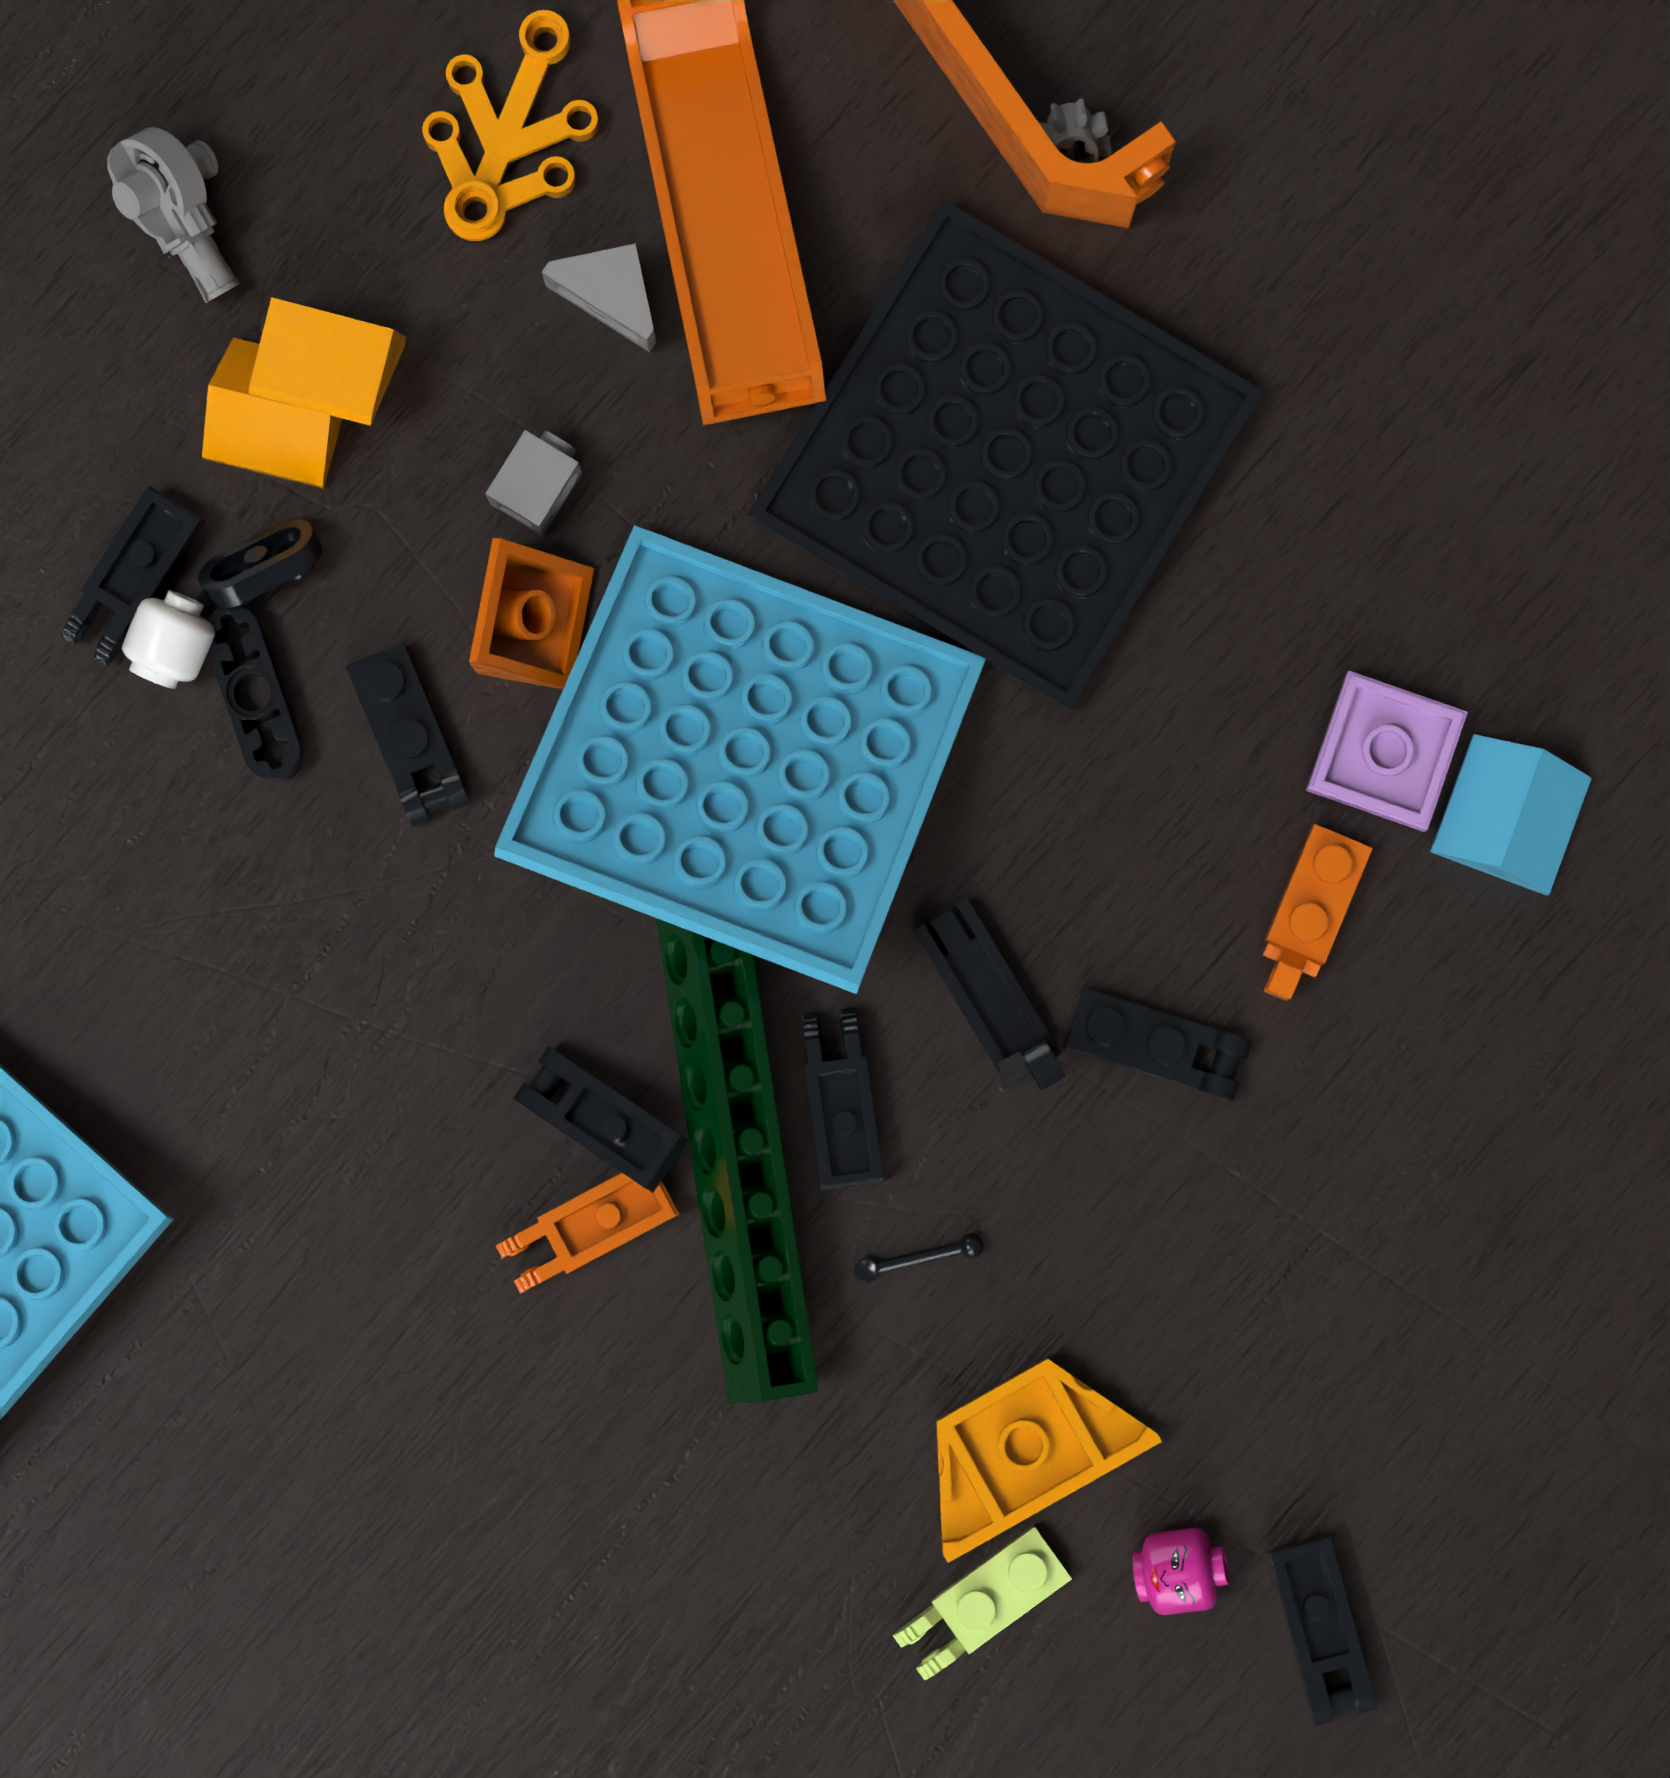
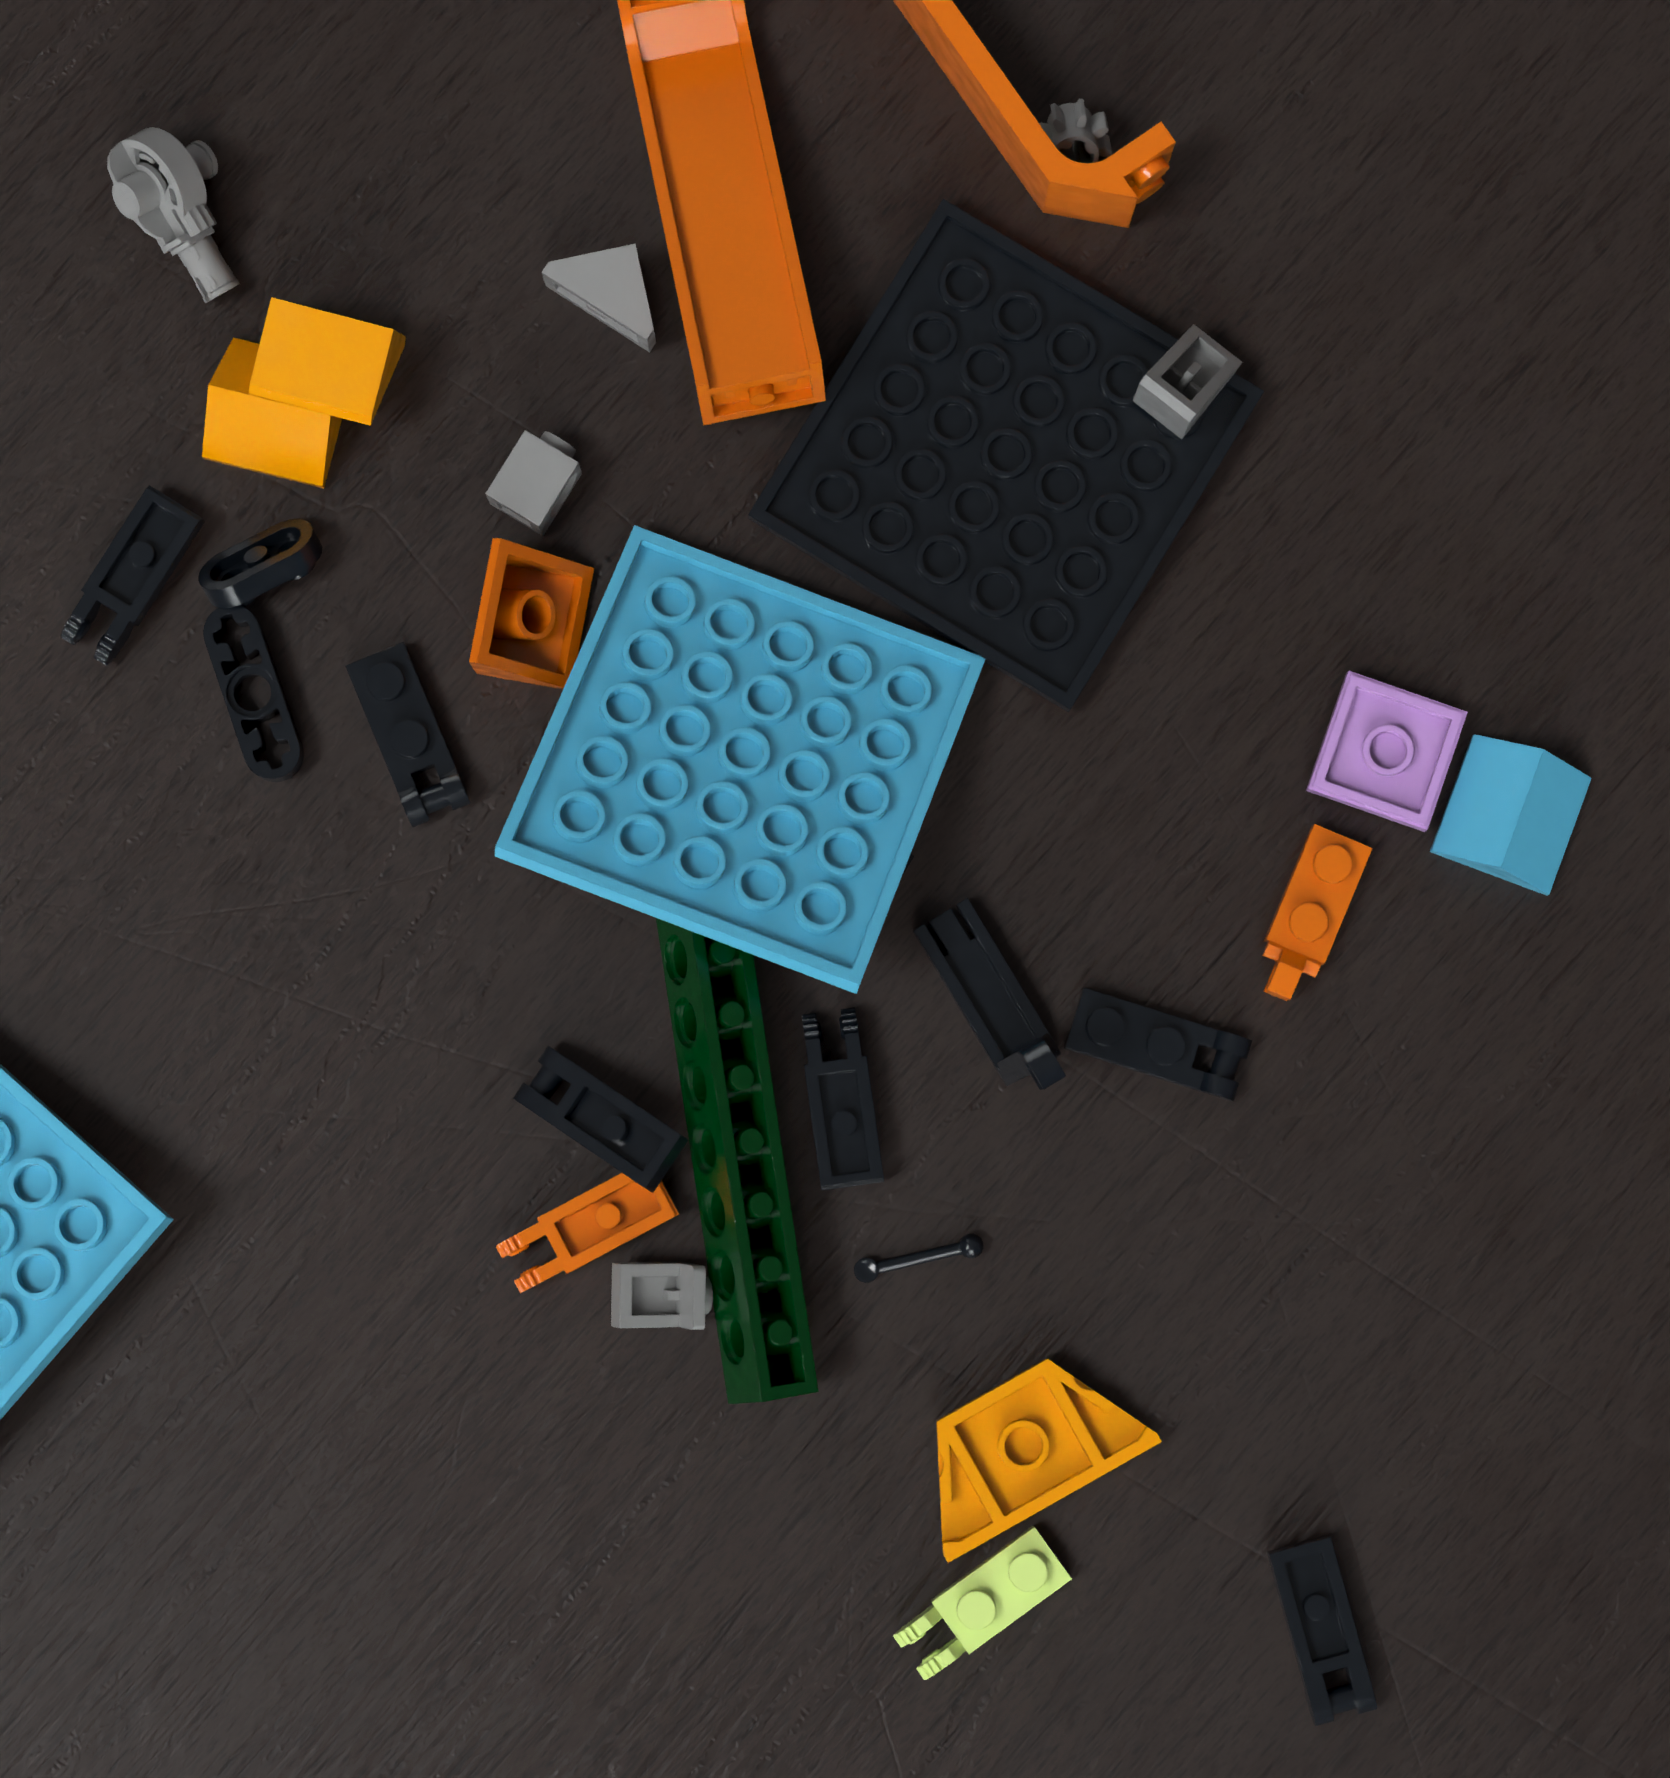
white head [122,590,215,689] -> none
light orange plant [422,10,599,241] -> none
dark pink head [1133,1527,1230,1615] -> none
none -> light grey bracket [611,1261,713,1330]
none -> light grey slope [1133,324,1243,439]

